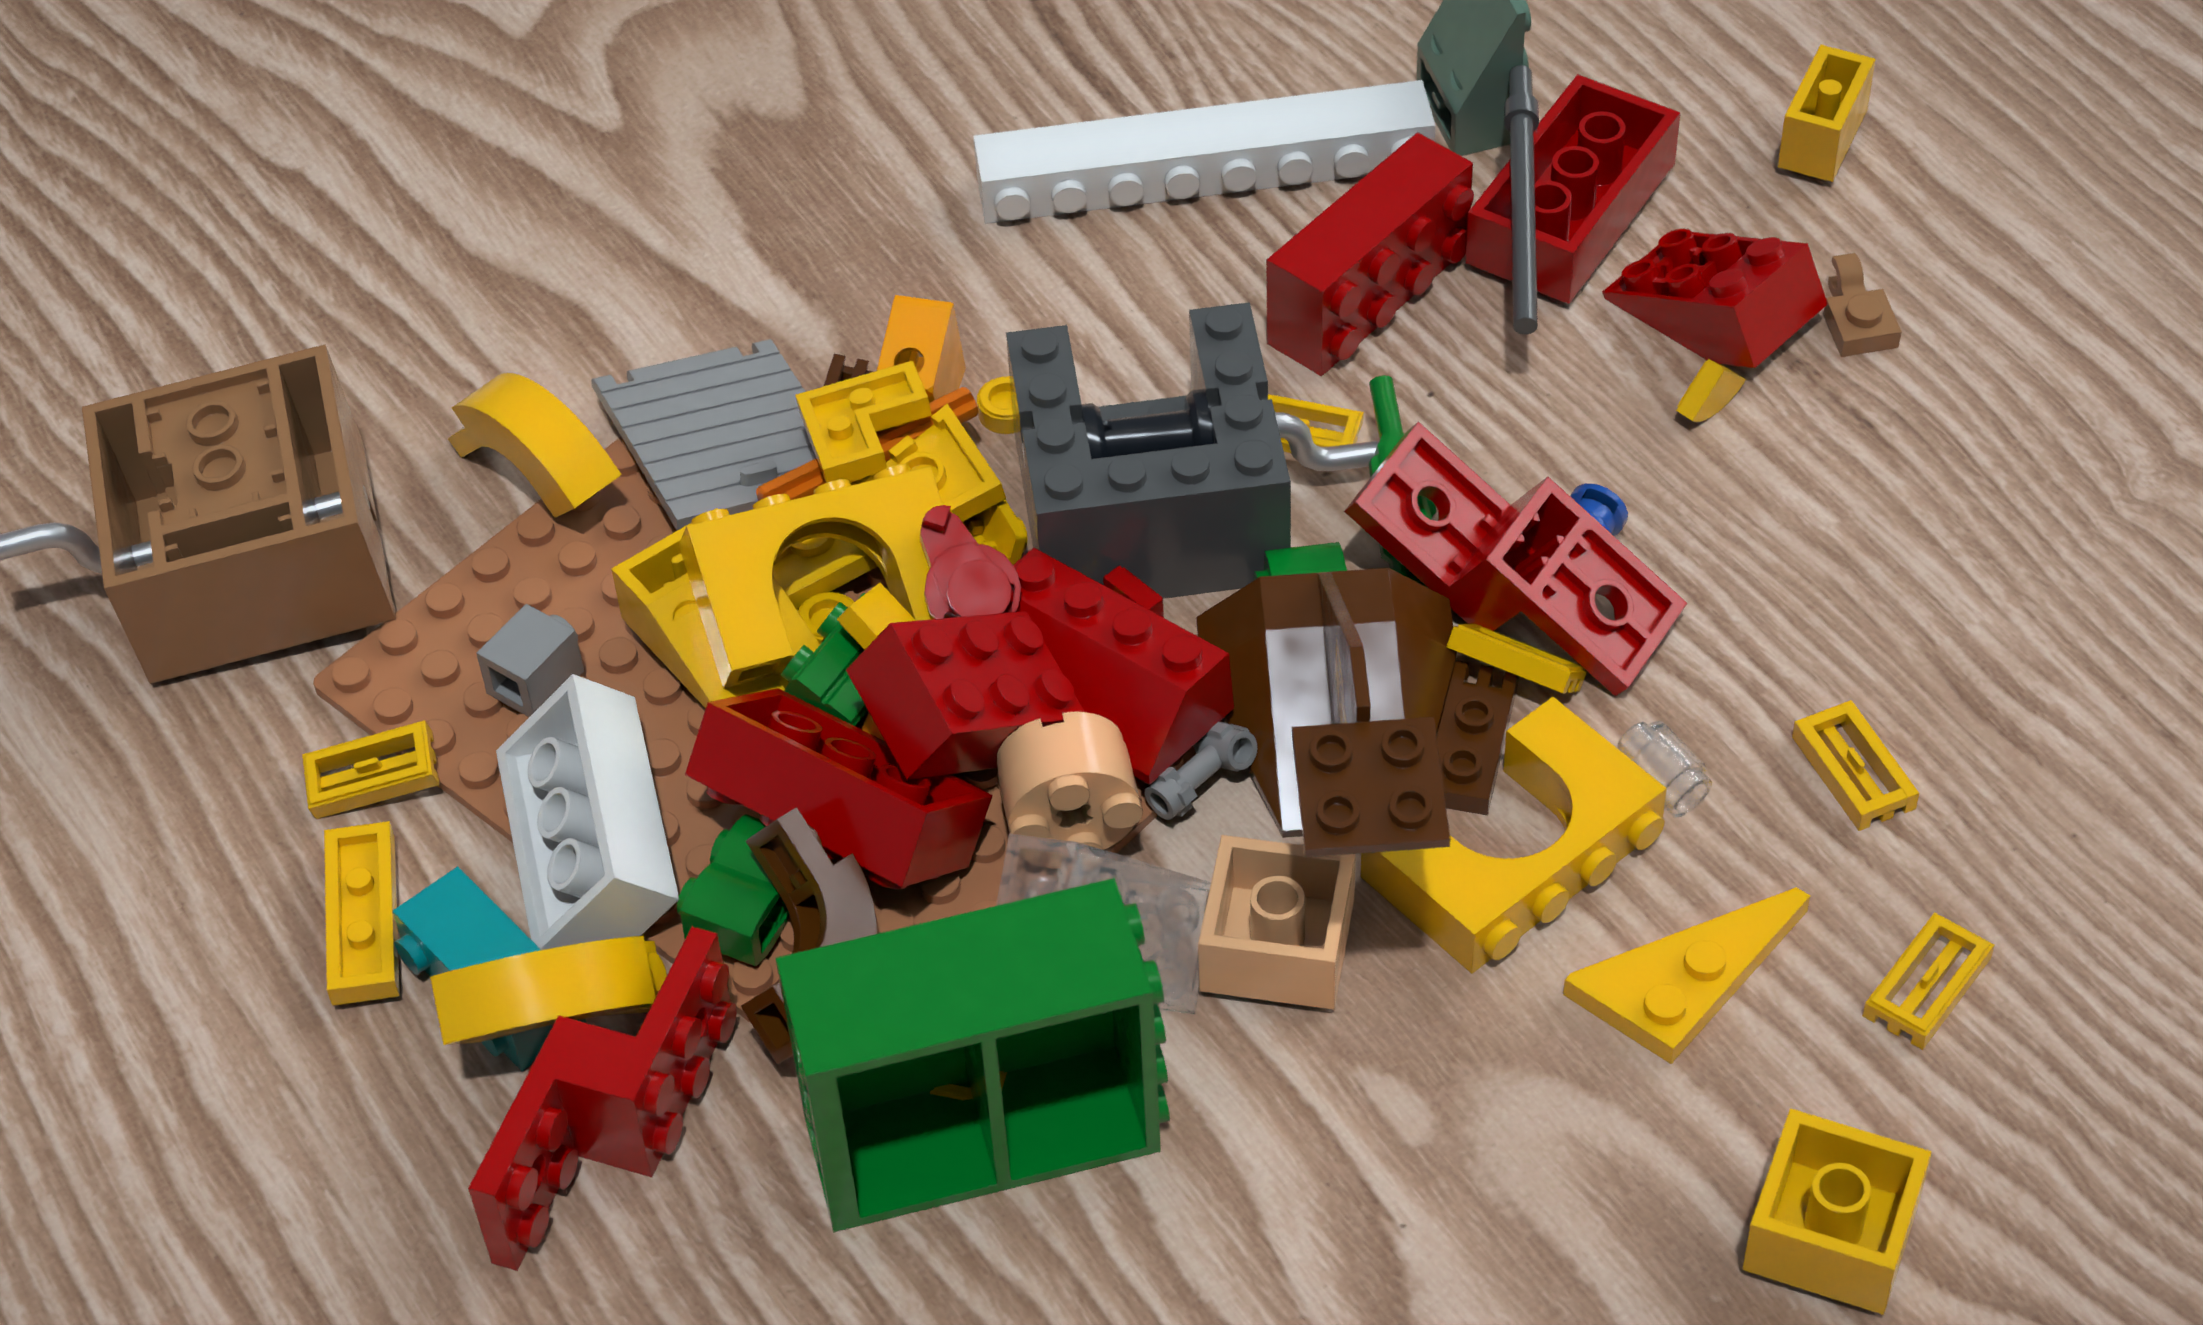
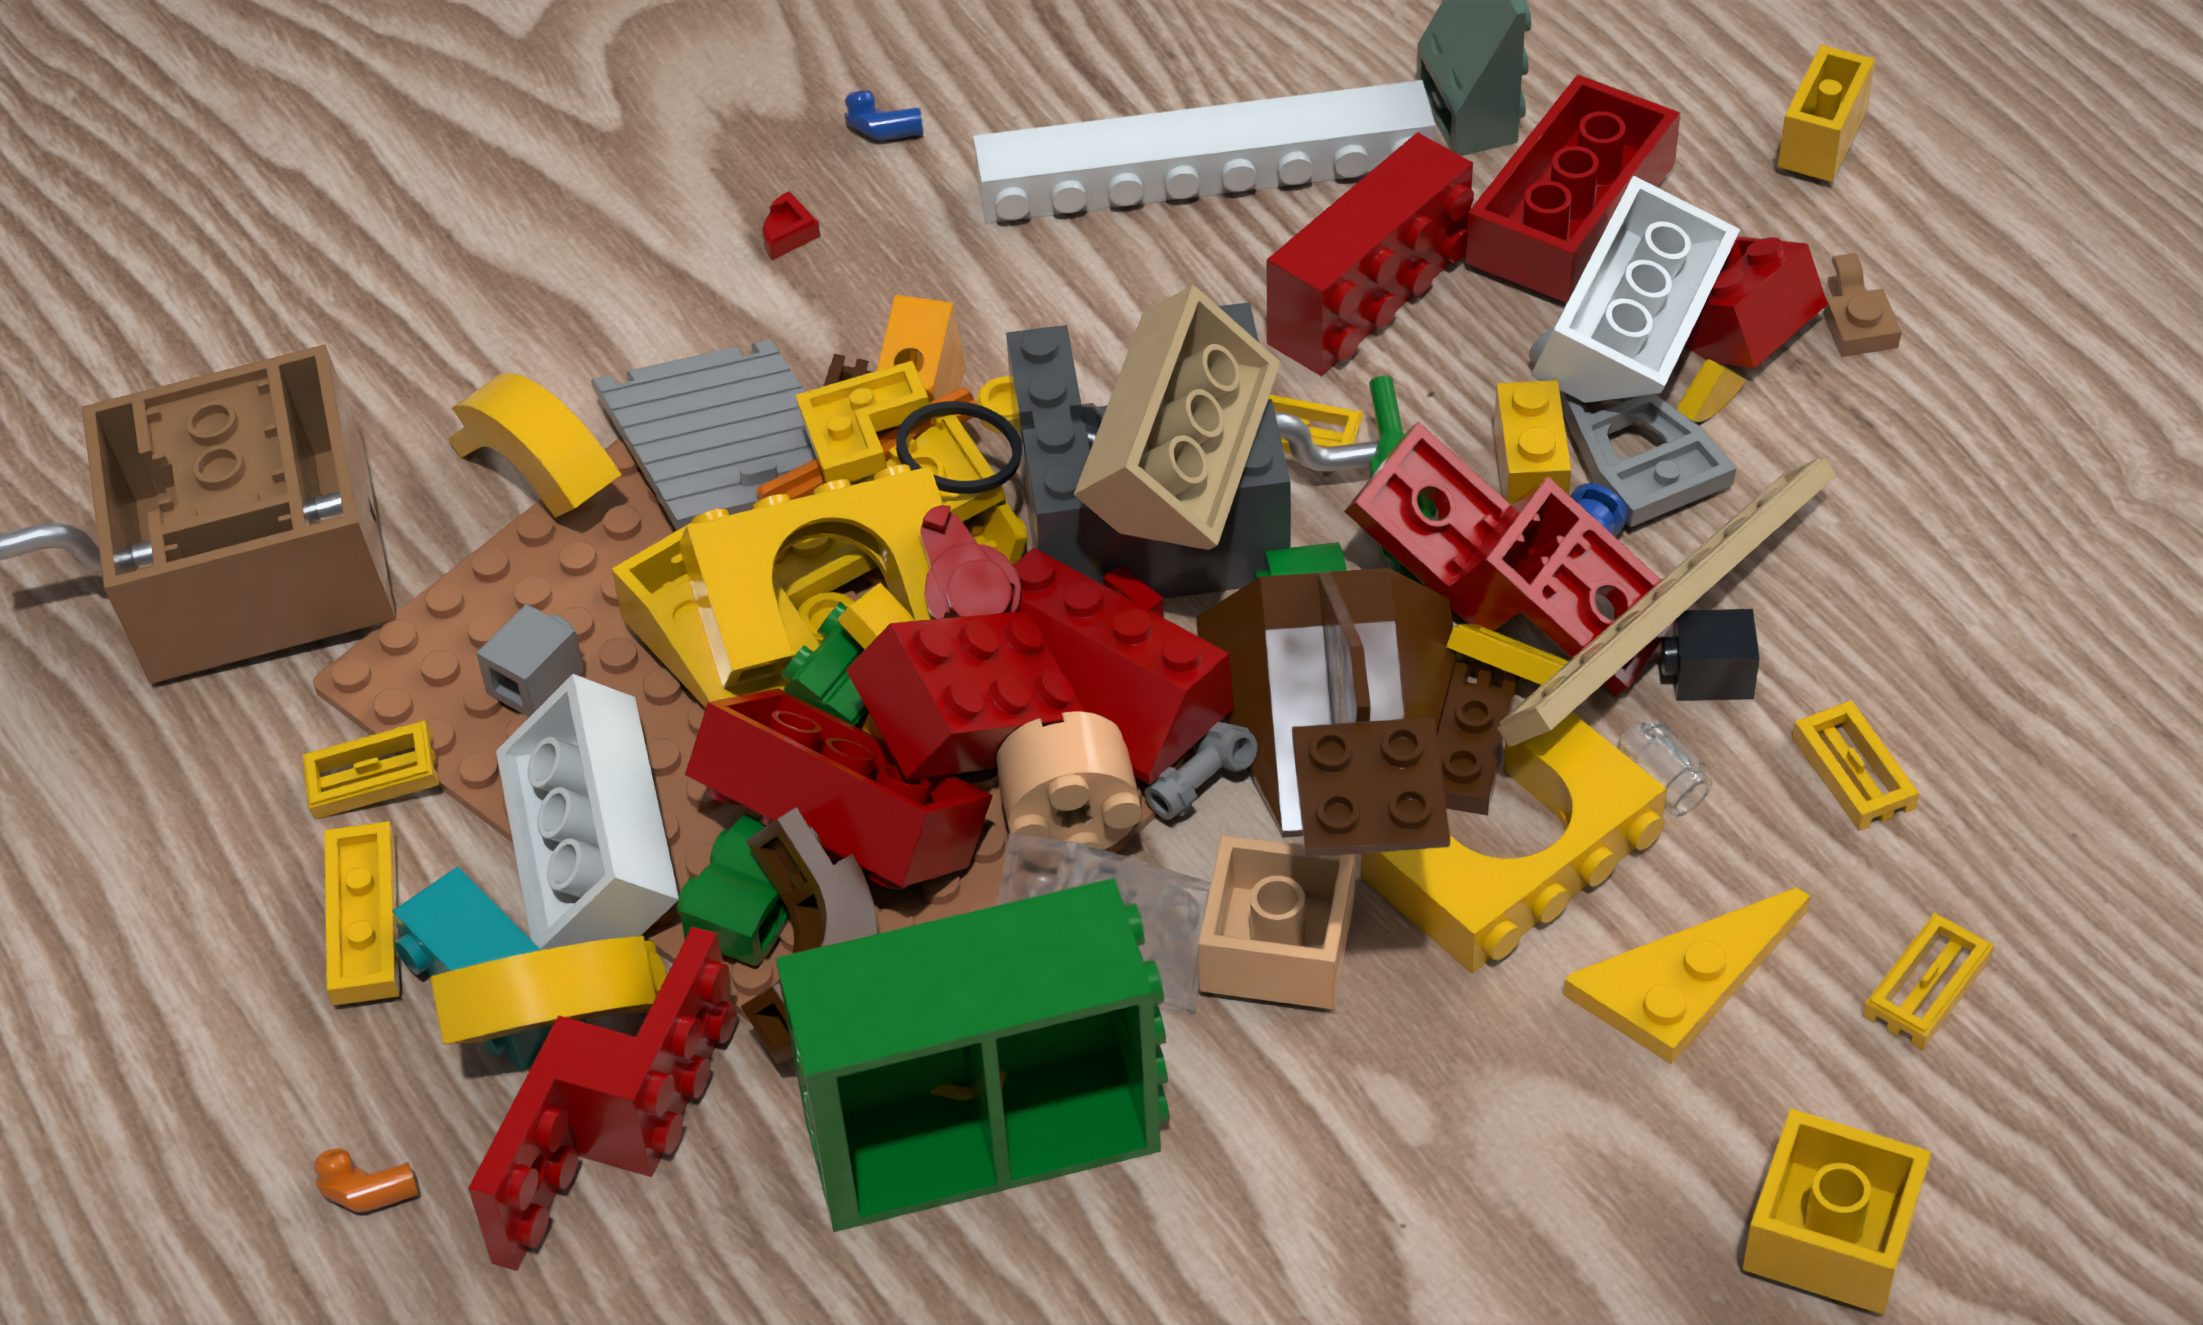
dark grey bar [1504,65,1539,334] -> none
none -> orange arm [314,1148,419,1212]
none -> red tile [762,191,821,260]
none -> blue arm [844,90,923,141]
none -> black piece [896,401,1022,494]
none -> tan slope [1074,284,1281,550]
none -> yellow brick [1494,380,1571,505]
none -> tan tile [1497,457,1837,747]
none -> light grey plate [1529,328,1737,527]
none -> white slope [1531,176,1740,403]
none -> black brick [1661,609,1760,701]

